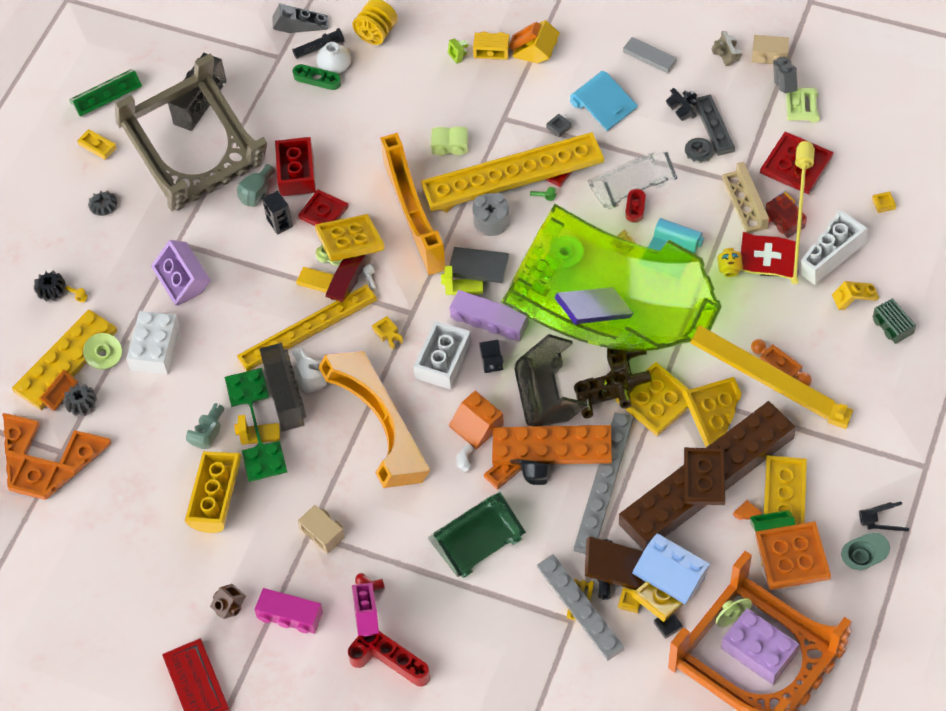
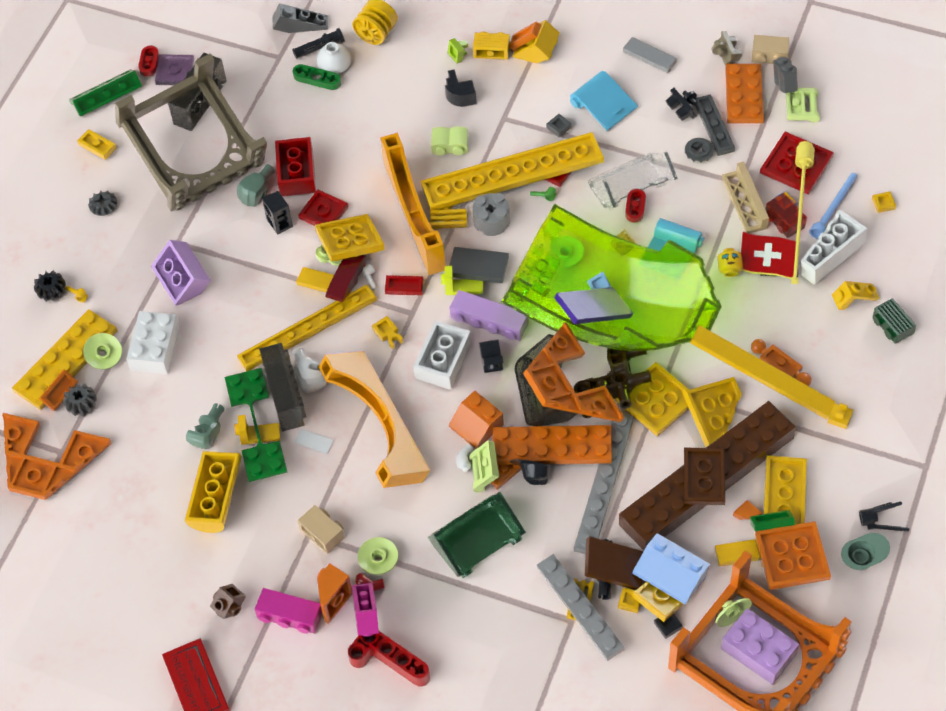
none -> red plate [138,45,159,77]
none -> clear purple tile [155,54,194,85]
none -> white sticker [293,429,334,454]
none -> orange slope [317,563,352,624]
none -> yellowish green dish [358,537,398,575]
none -> red tile [385,275,424,295]
none -> yellow tile [430,209,467,229]
none -> black brick [445,69,477,107]
none -> yellowish green plate [469,440,499,492]
none -> orange wing [523,322,625,422]
none -> light blue tile [587,272,611,289]
none -> yellow tile [715,539,760,567]
none -> orange plate [725,64,764,123]
none -> light blue piece [809,173,857,239]

